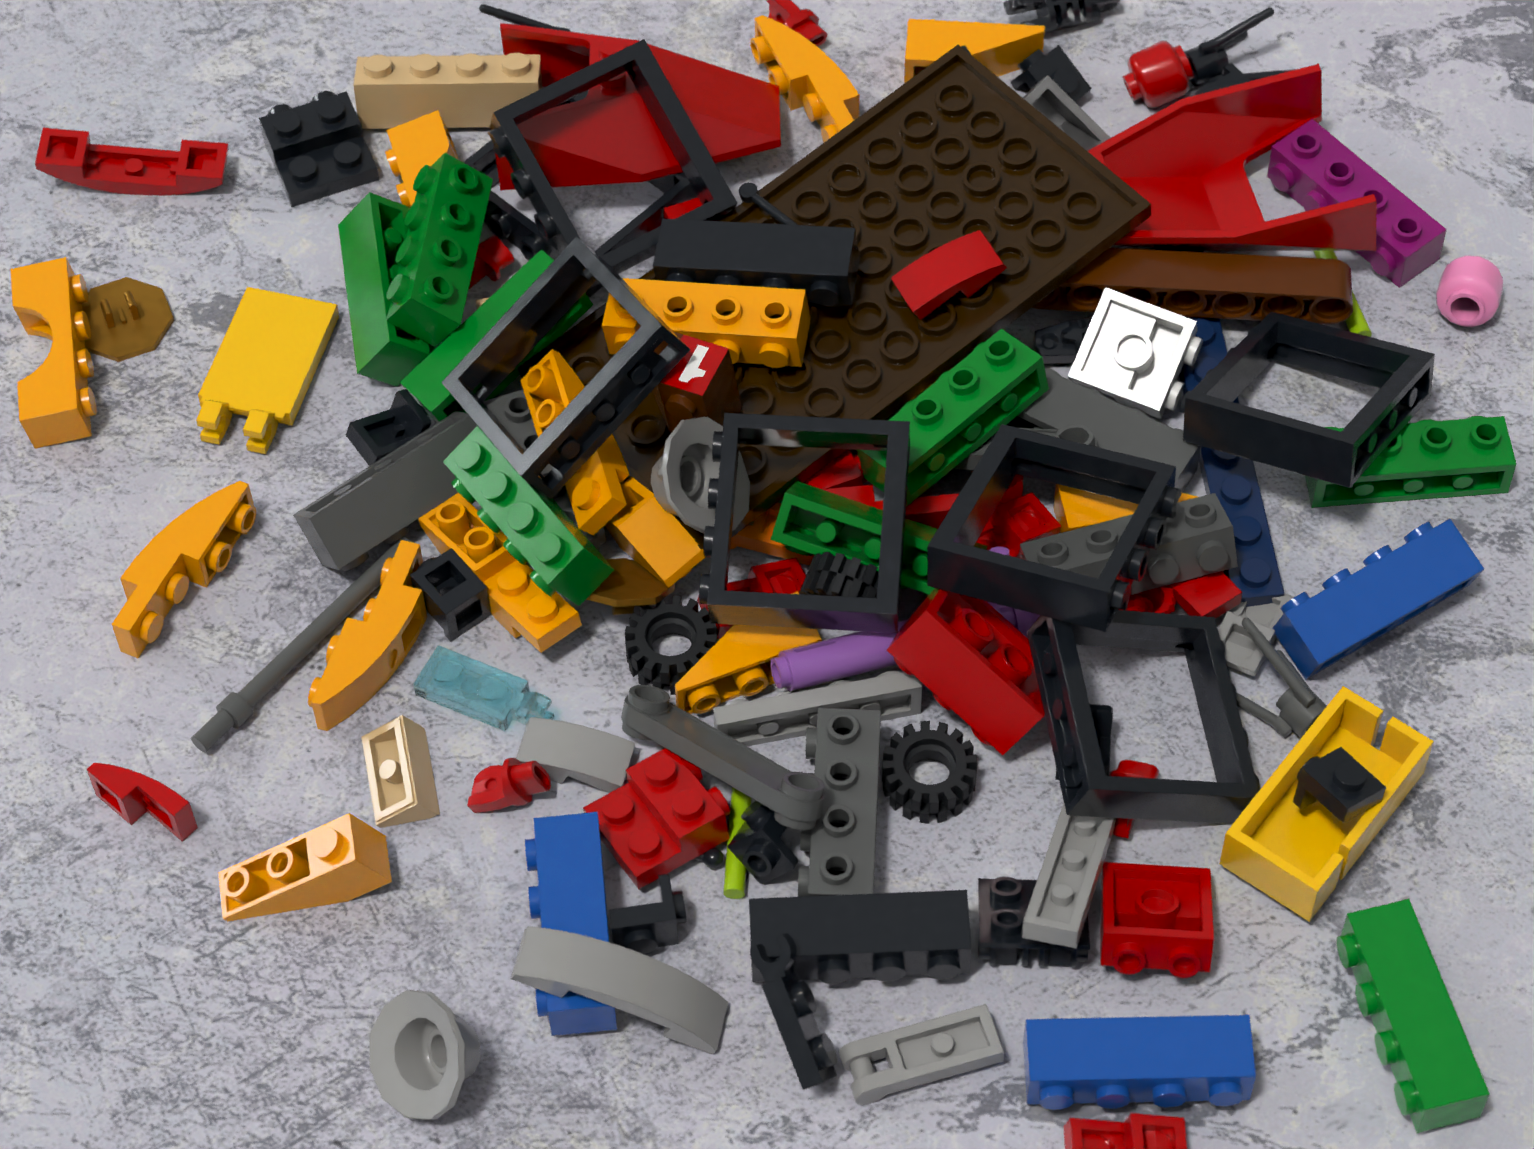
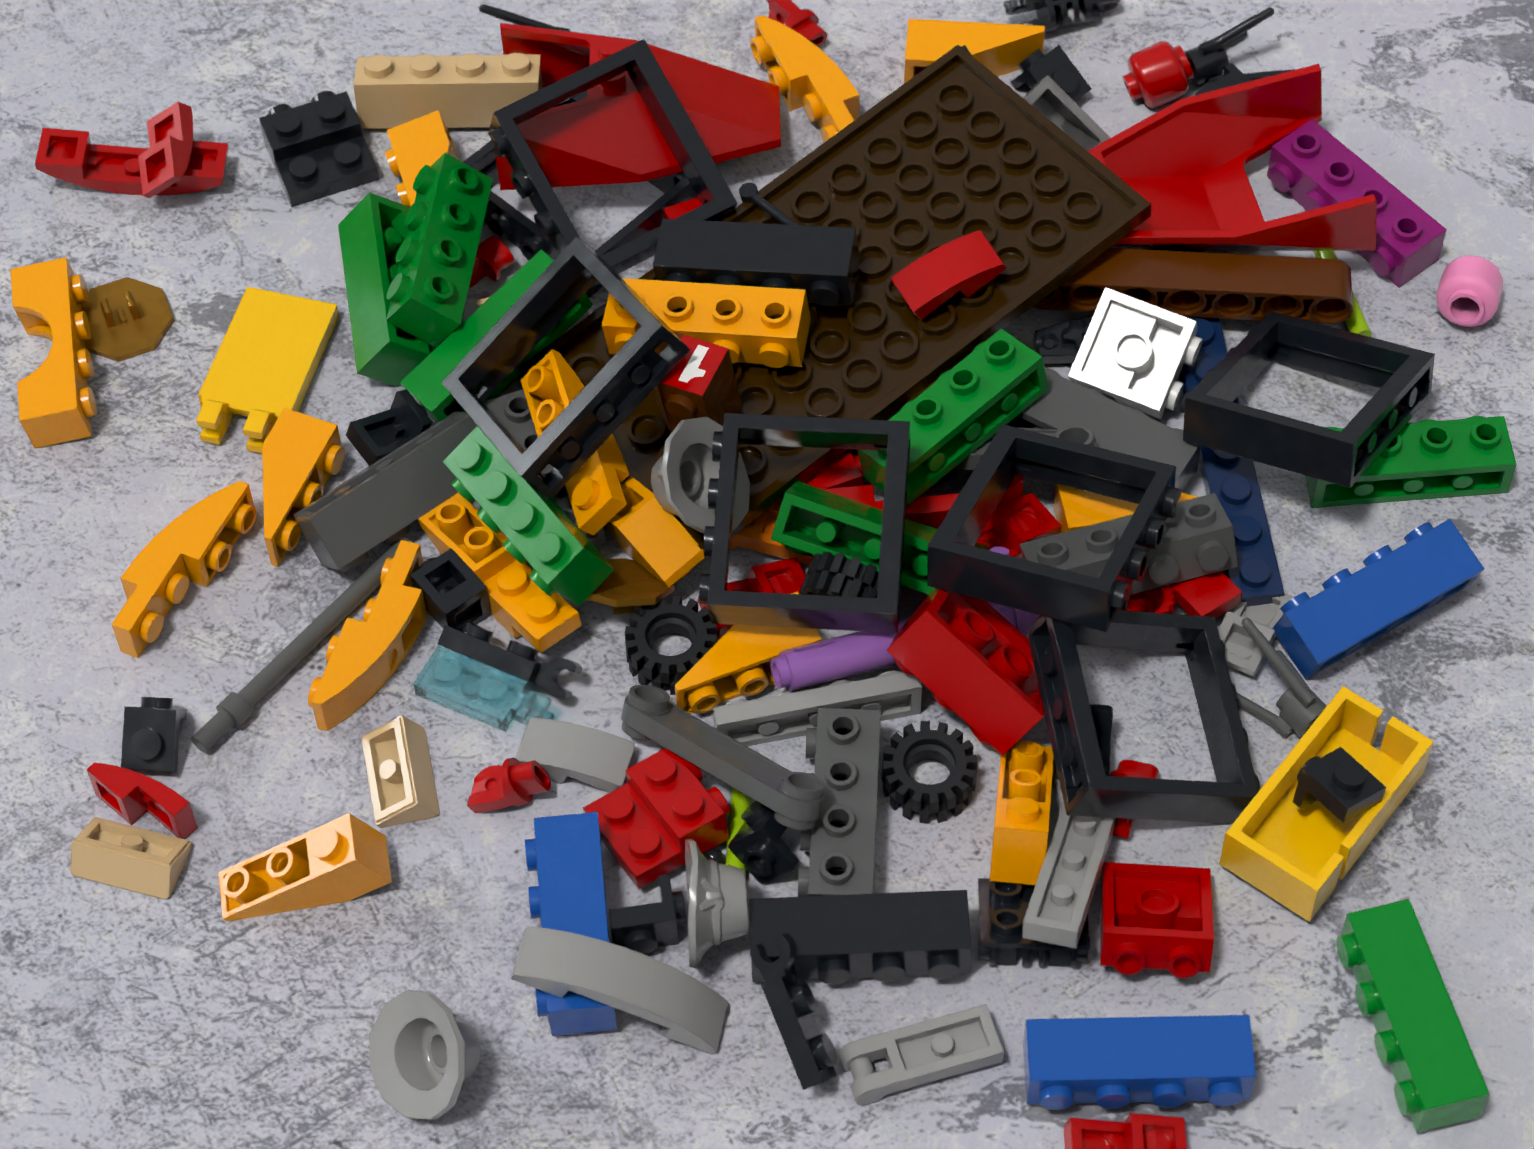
none -> tan slope [70,817,192,899]
none -> black bracket [121,697,187,772]
none -> red slope [138,101,193,199]
none -> light orange slope [262,408,345,567]
none -> black plate [437,621,582,699]
none -> light grey hat [685,839,749,968]
none -> light orange slope [989,741,1054,885]

